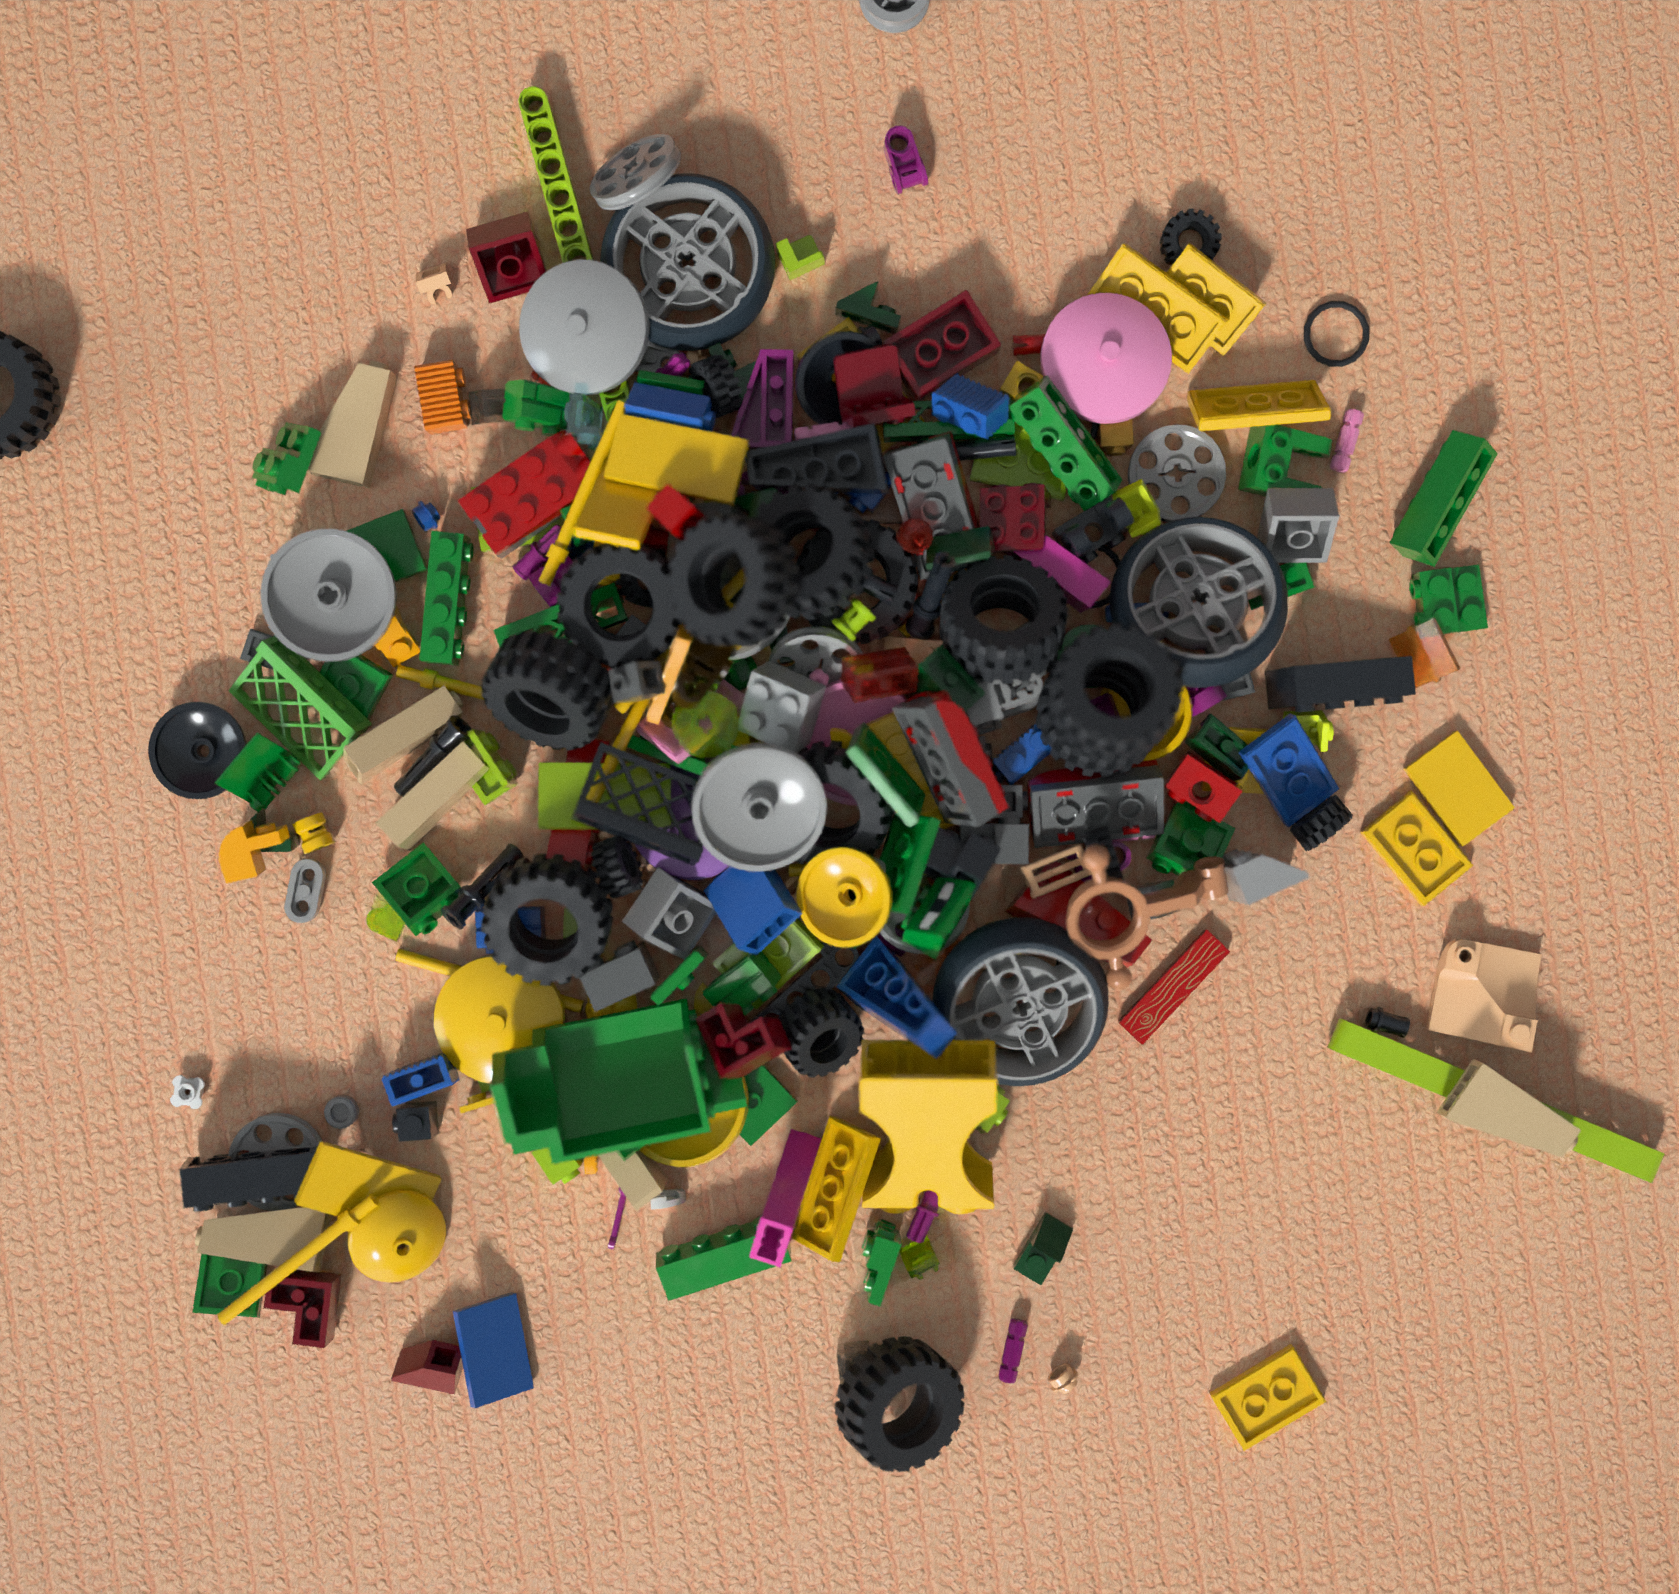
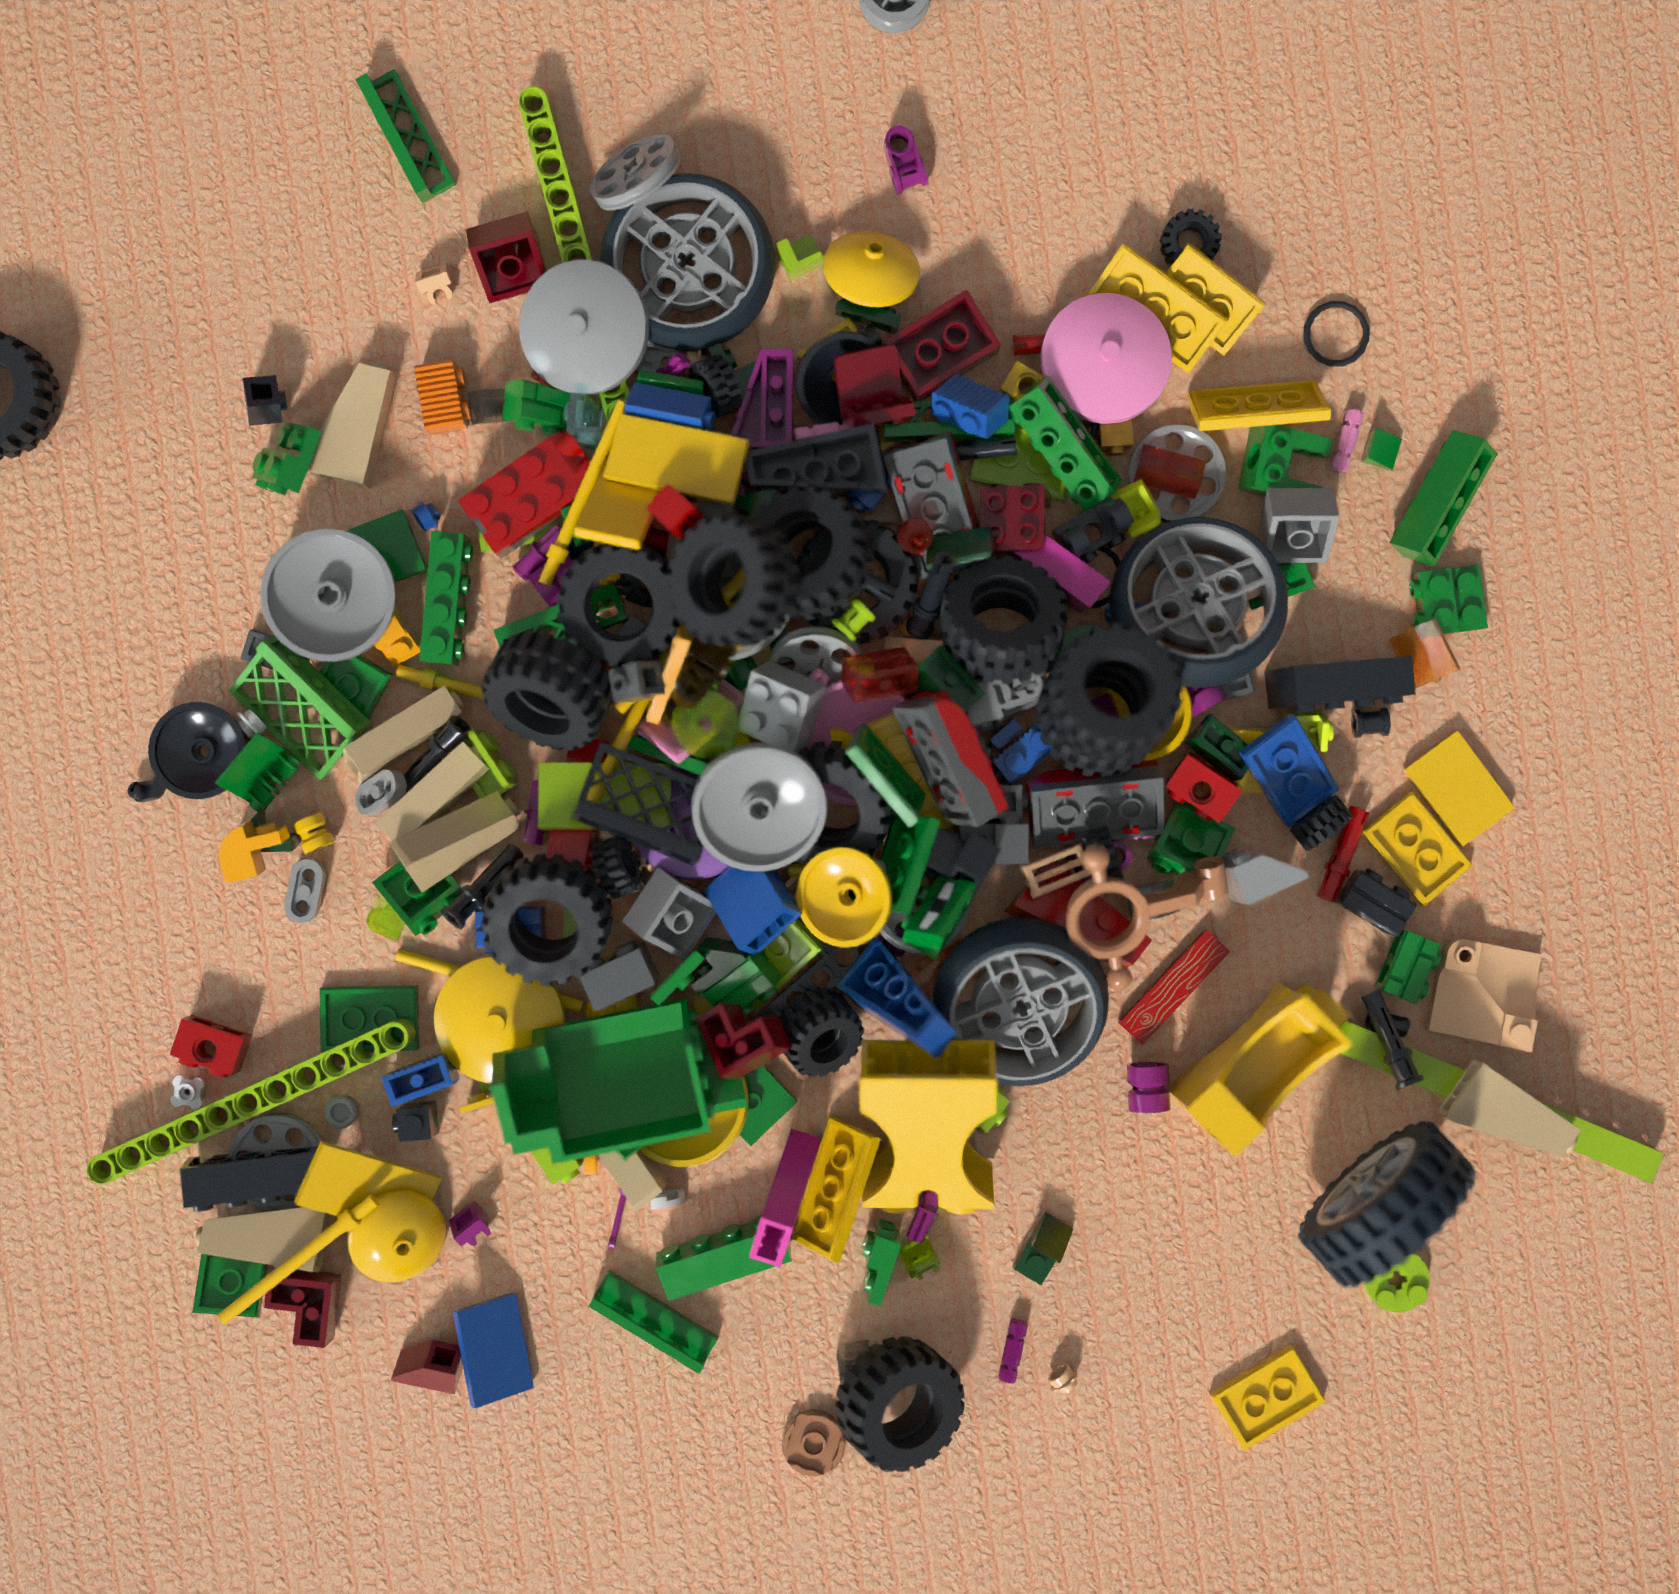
none -> lime beam [86,1018,416,1185]
none -> black arm [127,775,167,803]
none -> red brick [170,1015,252,1078]
none -> white plate [236,709,267,739]
none -> black brick [243,375,287,426]
none -> green tile [319,985,419,1052]
none -> green fence [355,69,456,203]
none -> light grey plate [355,769,407,815]
none -> tan slope [389,791,520,892]
none -> magenta tile [449,1201,491,1246]
none -> magenta axle [522,780,544,845]
none -> green fence [588,1270,719,1374]
none -> slope [691,937,751,996]
none -> nougat tile [781,1409,846,1477]
none -> yellow dish [823,230,920,307]
none -> blue tile [987,718,1021,749]
none -> magenta wheel [1127,1062,1171,1113]
none -> clear red slope [1133,444,1206,499]
none -> yellow brick [1167,982,1353,1157]
none -> black wheel [1298,1121,1476,1287]
none -> red pin [1316,806,1370,903]
none -> black brick [1336,868,1417,938]
none -> black bush [1351,708,1391,738]
none -> green slope [1361,427,1402,471]
none -> black pin [1361,990,1425,1090]
none -> lime plate [1363,1253,1430,1312]
none -> green brick [1374,929,1442,1005]

